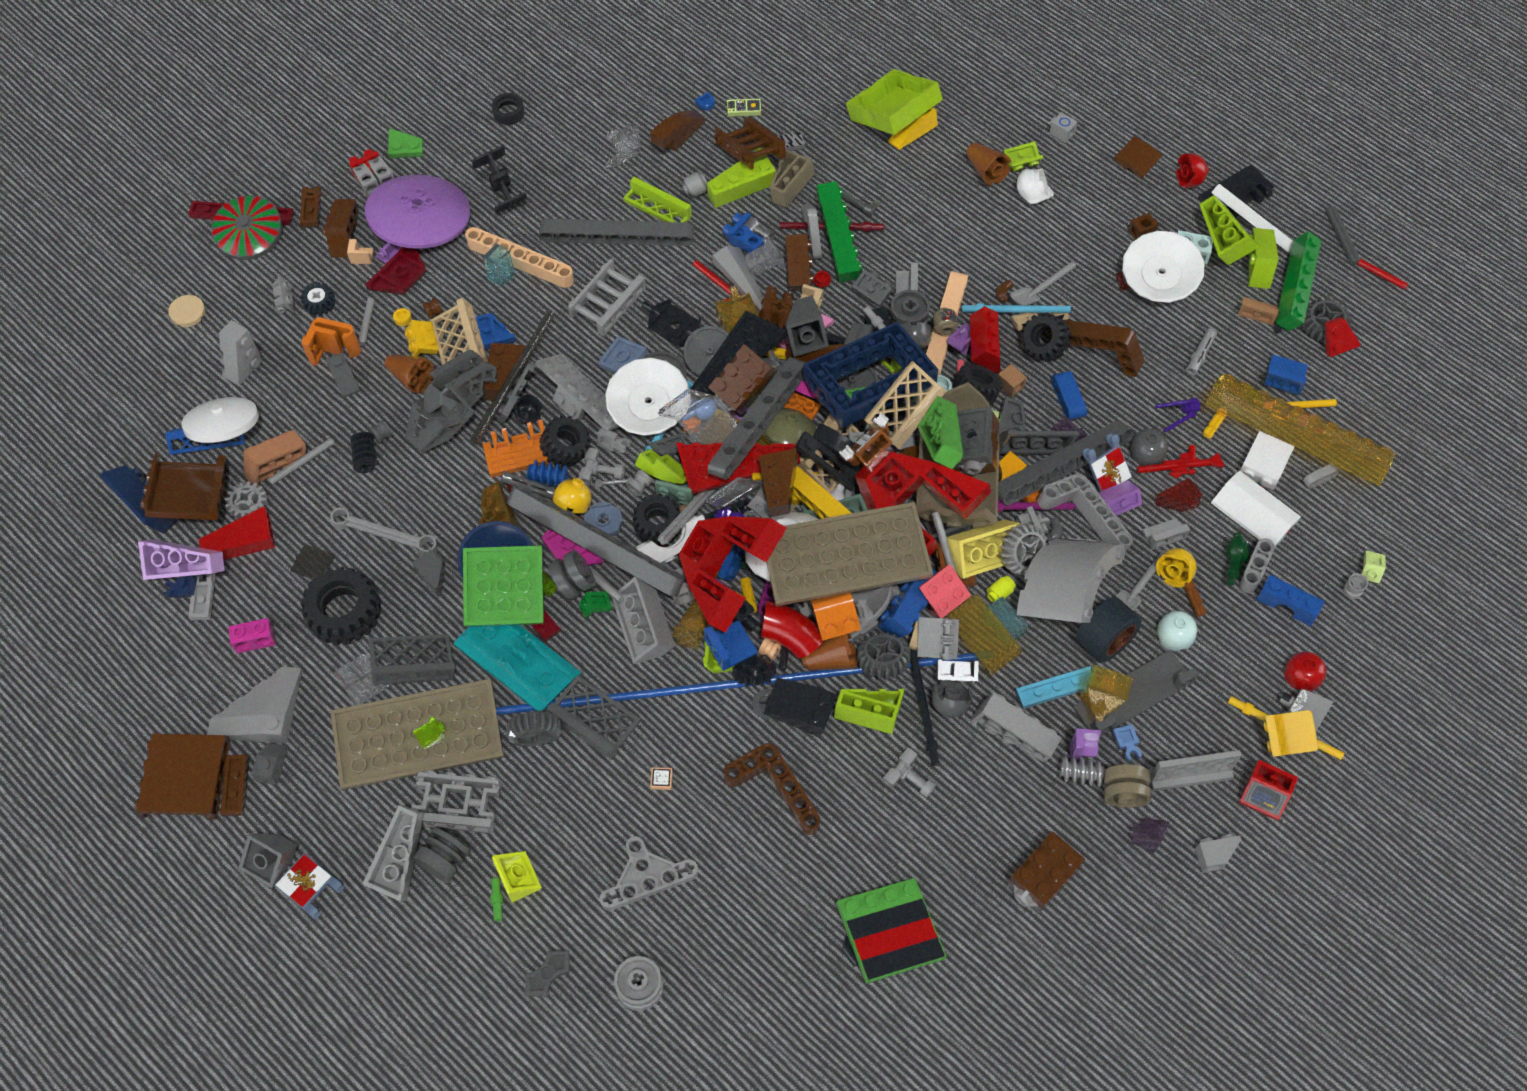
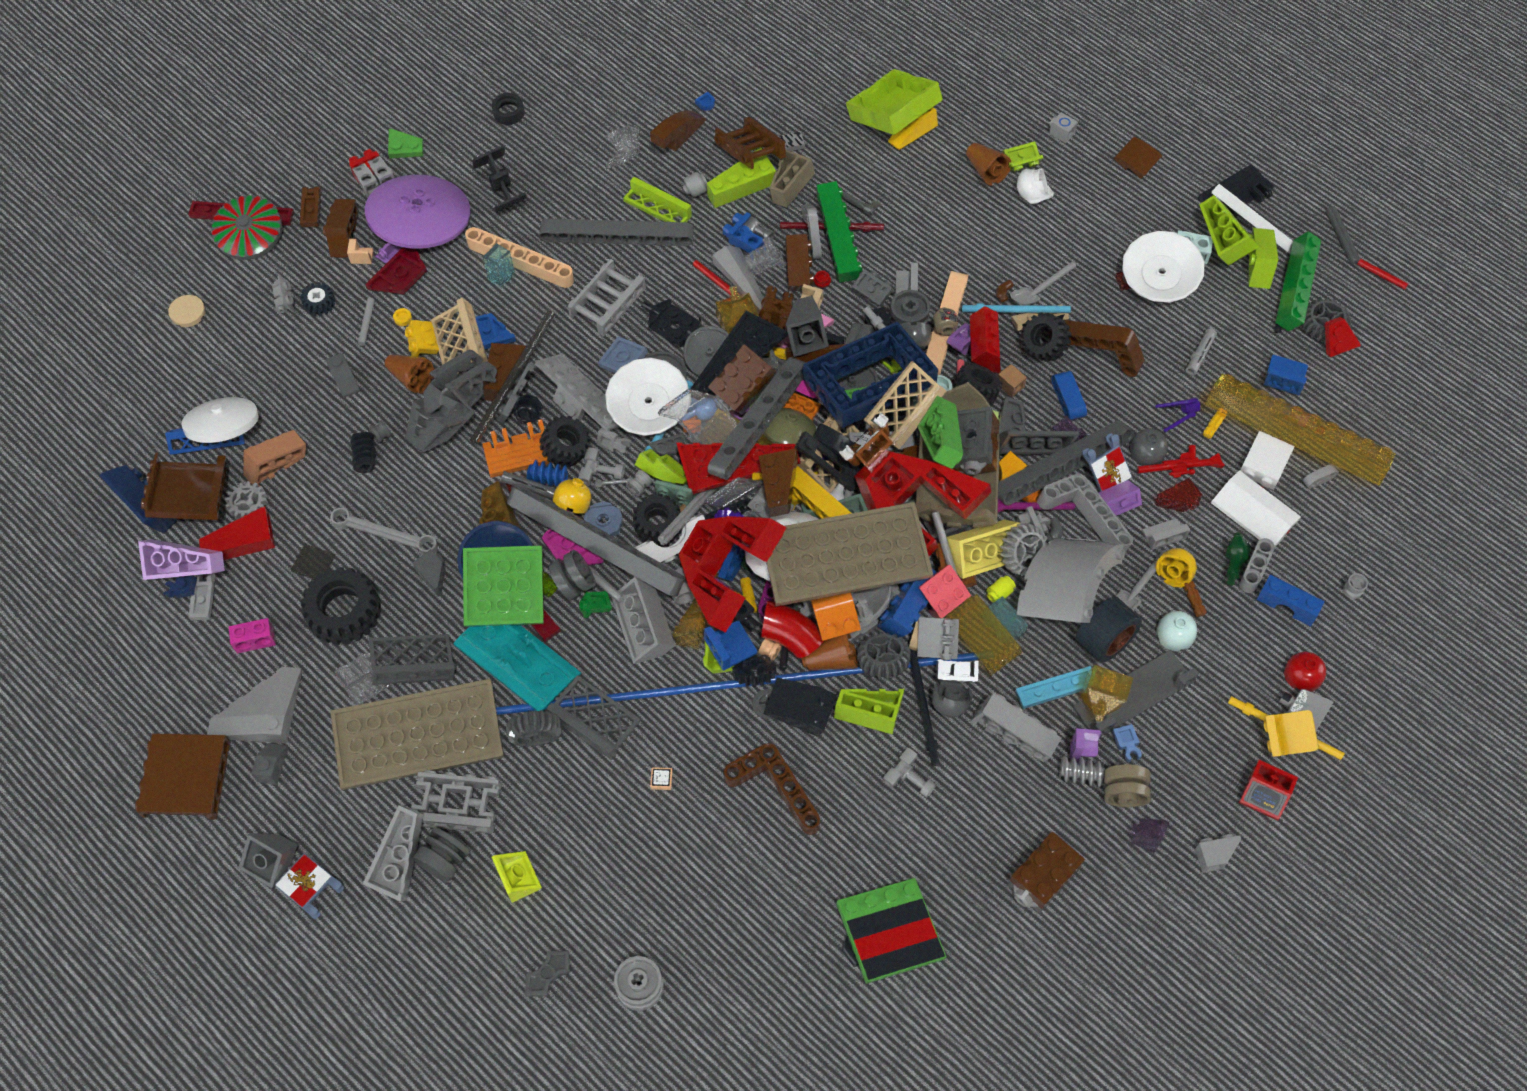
light grey wedge [219,320,263,386] -> none
reddish brown plate [220,755,249,817] -> none
light grey bar [268,438,335,485] -> none
orange piece [302,318,361,366] -> none
clear neon green bracket [413,716,445,750] -> none
reddish brown wheel [422,297,443,319] -> none
bright green bar [490,878,503,922] -> none
light grey beam [599,836,698,911] -> none
tile [727,99,761,117] -> none
reddish brown brick [1128,213,1158,240] -> none
light grey fence [1149,750,1242,791] -> none
red cylinder [1176,153,1209,188] -> none
medium nougat panel [1238,297,1279,325] -> none
yellow bar [1262,399,1337,411] -> none
yellowish green bracket [1361,550,1386,583] -> none

